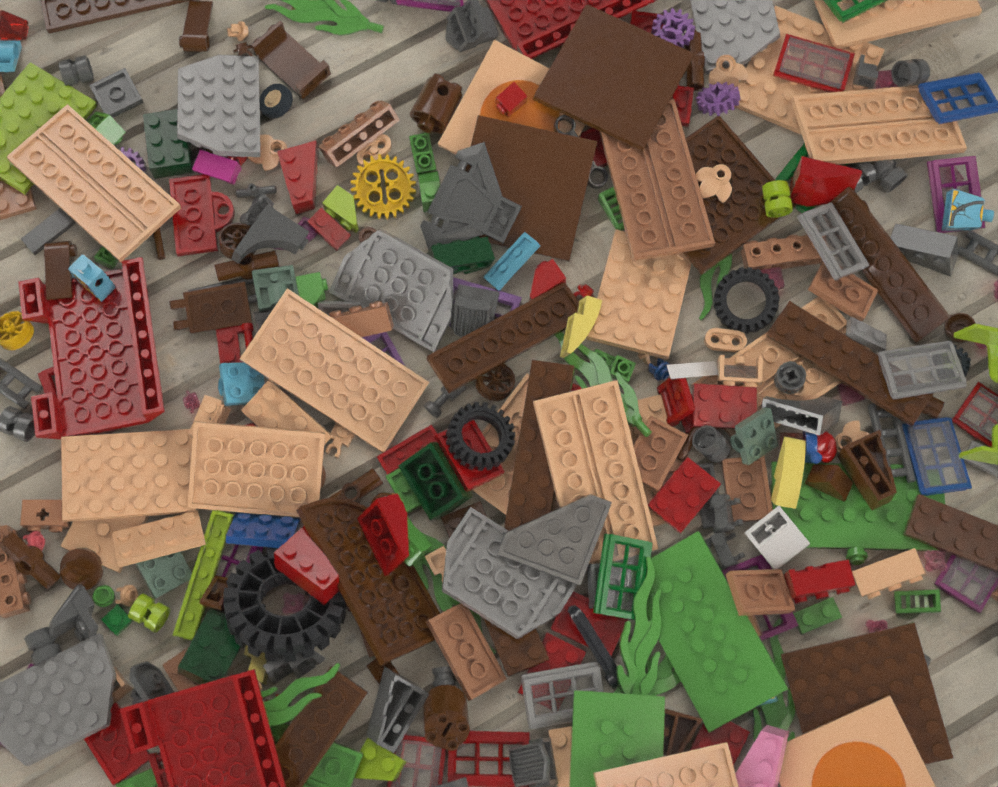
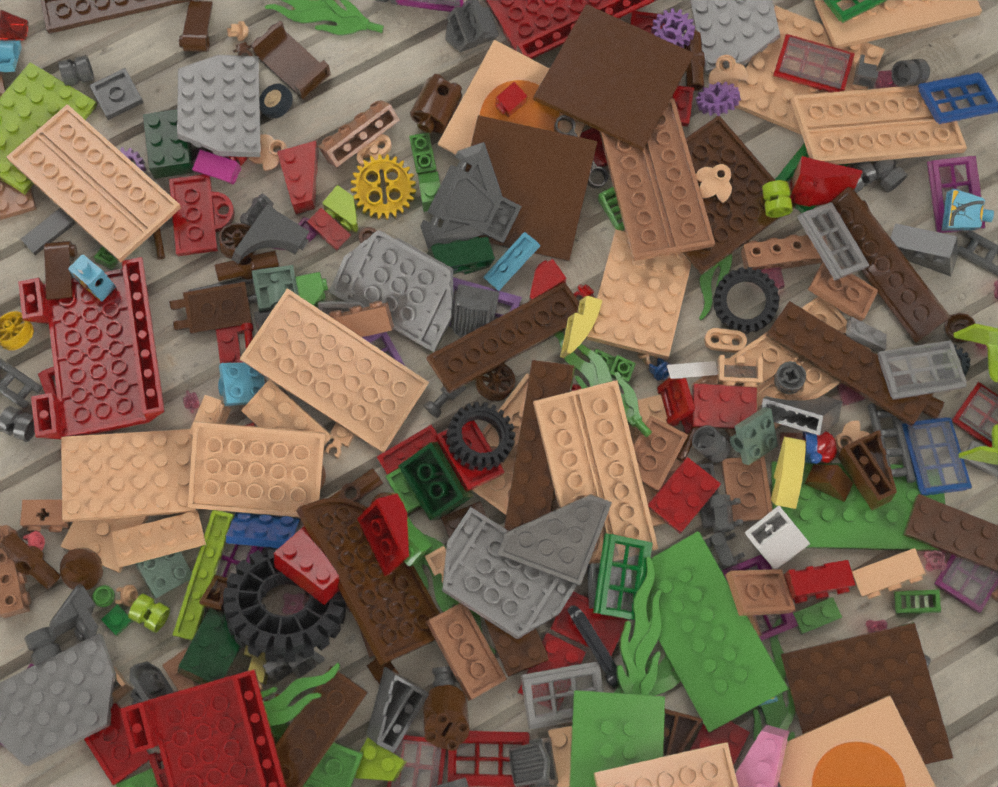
bright green slope [87,111,126,145] -> none
dark grey piece [236,183,277,198] -> none
bright green plate [846,547,868,565] -> none

